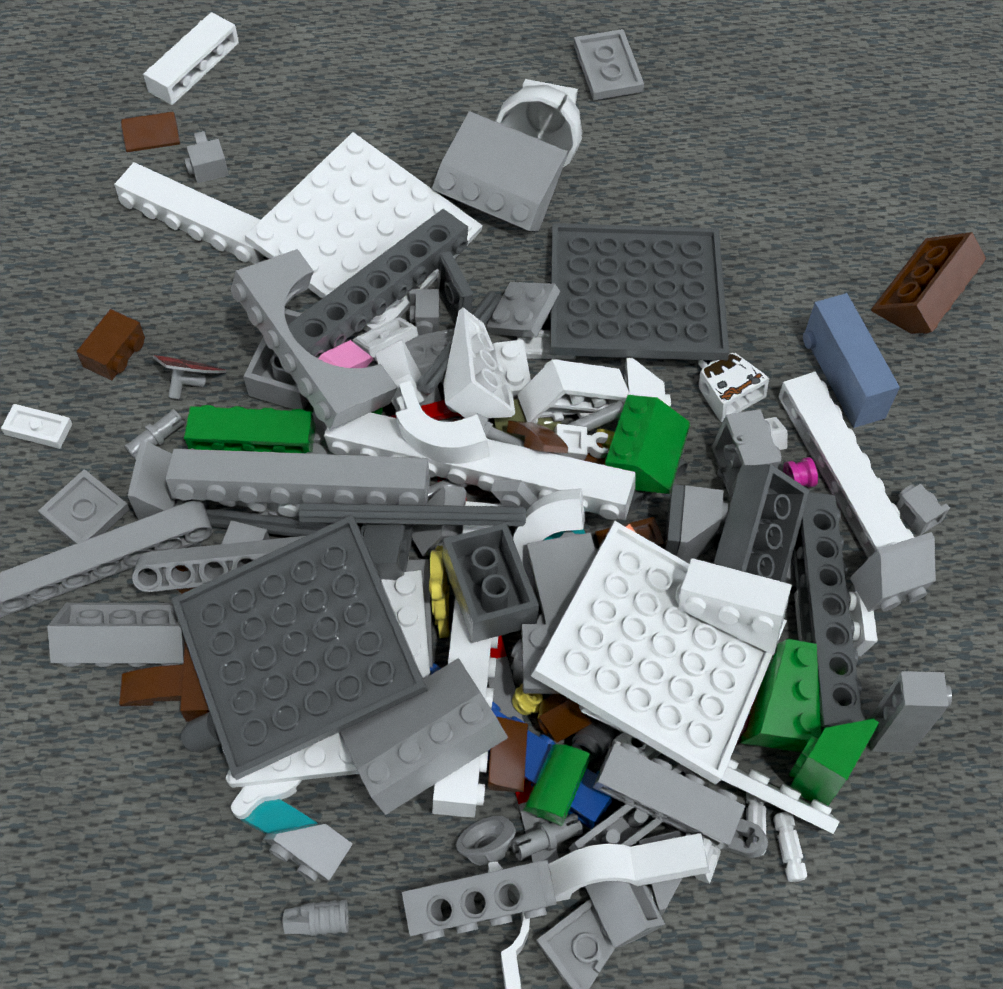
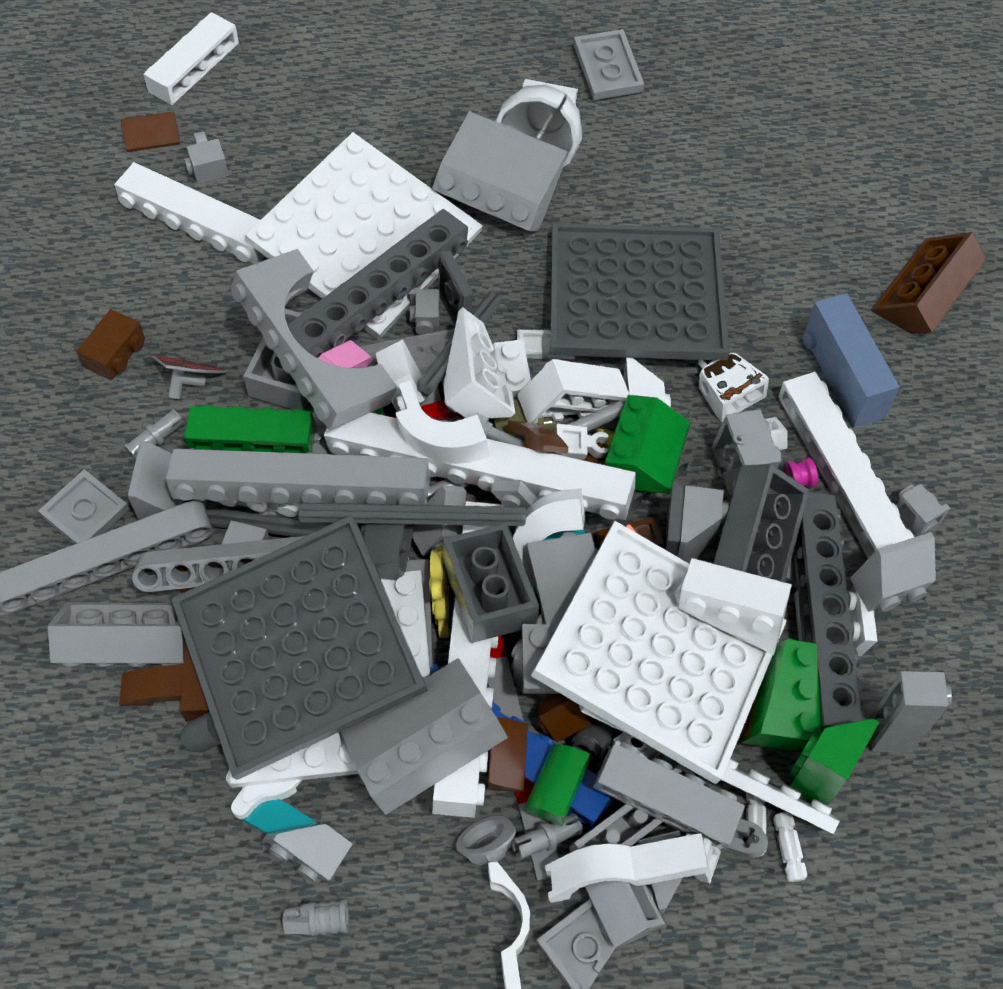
white plate [1,404,72,449] -> none
white tile [353,317,418,358] -> none
light grey brick [402,860,557,941] -> none
light grey plate [486,282,560,338] -> none
light yellow plate [512,683,543,715] -> none

